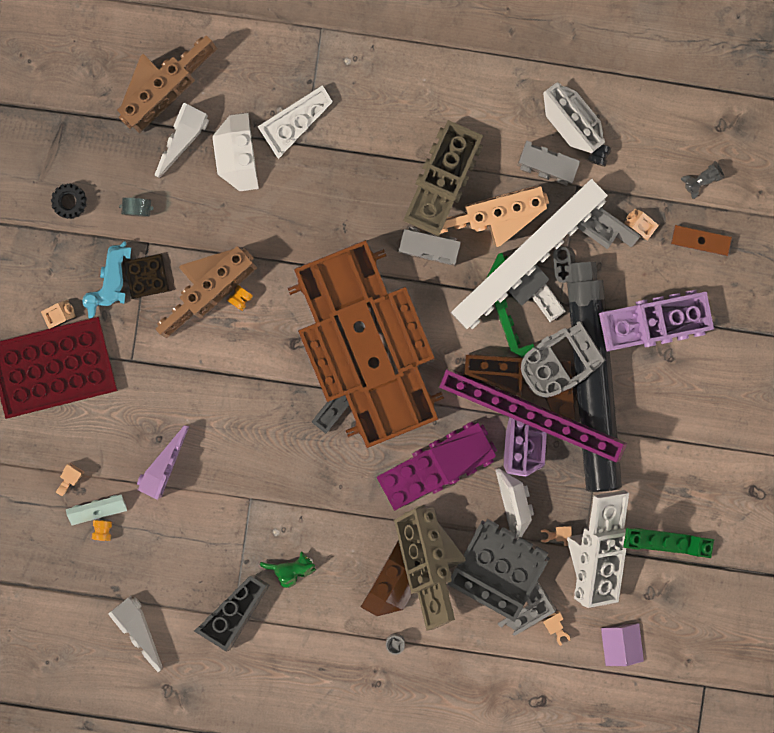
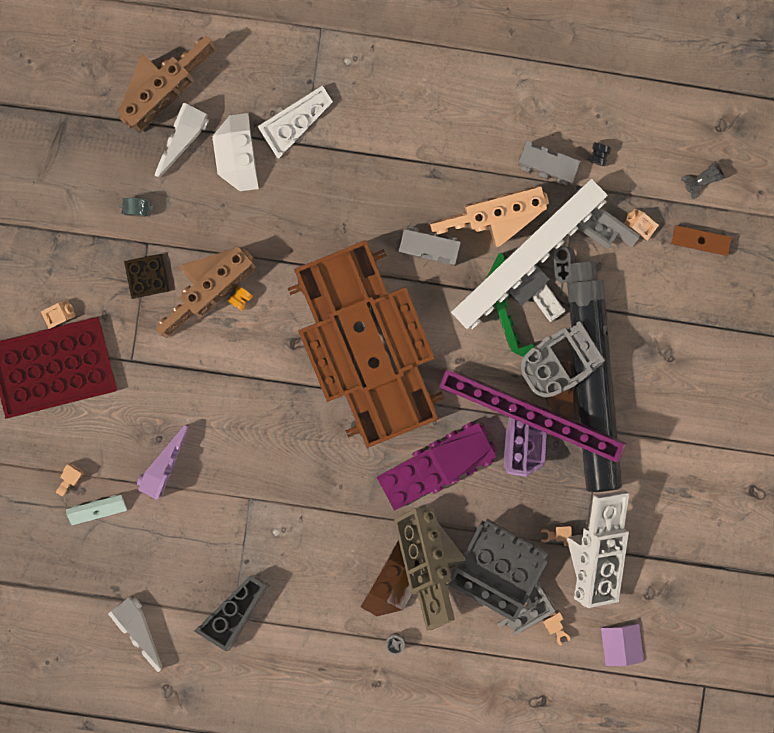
black tyre [51,184,87,219] -> none
medium azure animal [82,241,131,319] -> none
light orange wheel [91,520,112,541] -> none
green animal [260,551,316,588] -> none
dark grey plate [311,395,349,433] -> none
dark tan wedge [403,120,483,236] -> none
reddish brown wedge [464,355,523,397] -> none
white wedge [495,468,534,540] -> none
white wedge [543,82,605,153] -> none
lavender wedge [599,290,714,351] -> none
green slope [623,527,714,558] -> none

